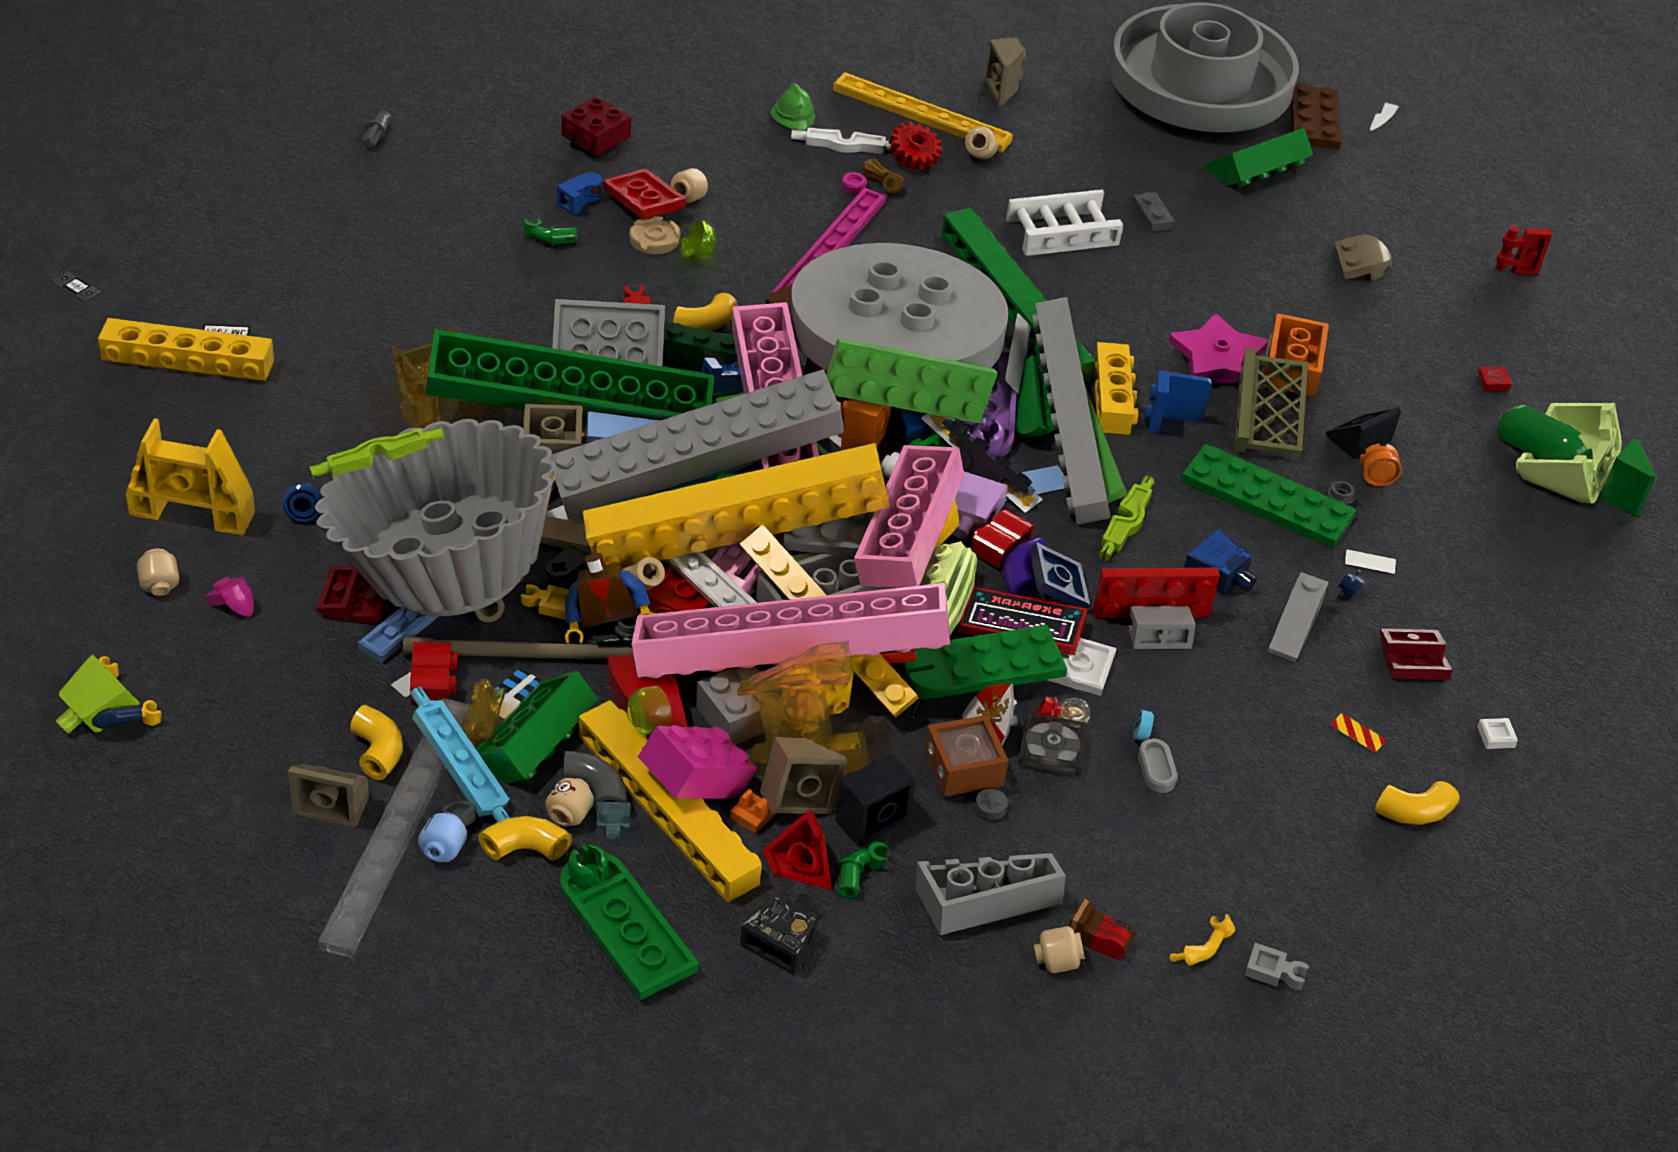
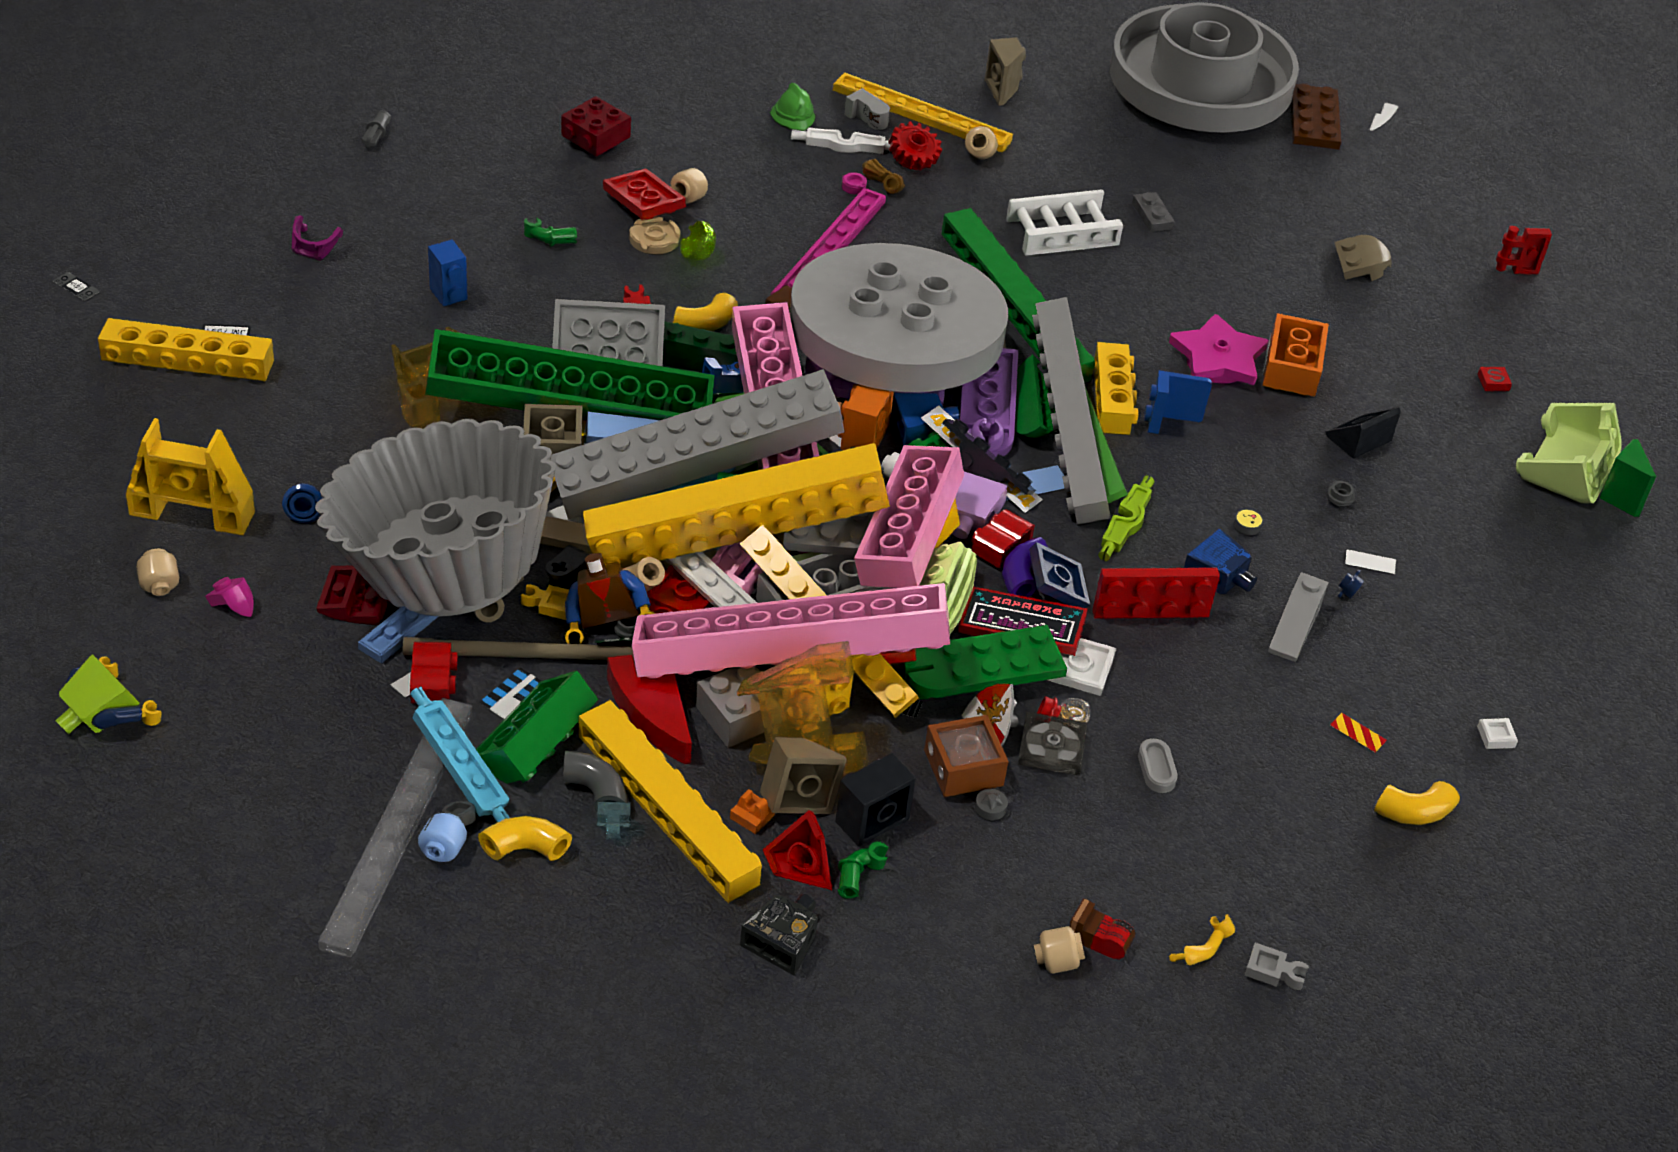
dark tan slope [288,764,369,827] -> none
lime piece [309,426,445,479] -> none
yellow cylinder [350,704,403,780] -> none
clear yellow hinge [462,679,506,742] -> none
tan head [546,778,594,827] -> none
blue leg [557,172,602,216] -> none
green plate [560,844,699,1001] -> none
clear neon green hair [627,686,672,735] -> none
dark pink brick [638,725,757,799] -> none
bright green plate [826,338,998,424] -> none
light grey wedge [915,853,1066,935] -> none
light grey sticker [1005,313,1031,393] -> none
light grey hinge [1129,606,1196,649] -> none
medium azure tile [1133,709,1154,741] -> none
green plate [1180,444,1357,549] -> none
green slope [1204,128,1313,187] -> none
olive fence [1234,348,1308,456] -> none
orange wheel [1359,444,1402,486] -> none
dark red slope [1380,628,1452,680] -> none
green brick [1497,404,1593,460] -> none
none -> magenta helmet [292,215,343,261]
none -> blue brick [428,239,468,307]
none -> light grey leg [844,88,890,130]
none -> tile [1233,509,1263,536]

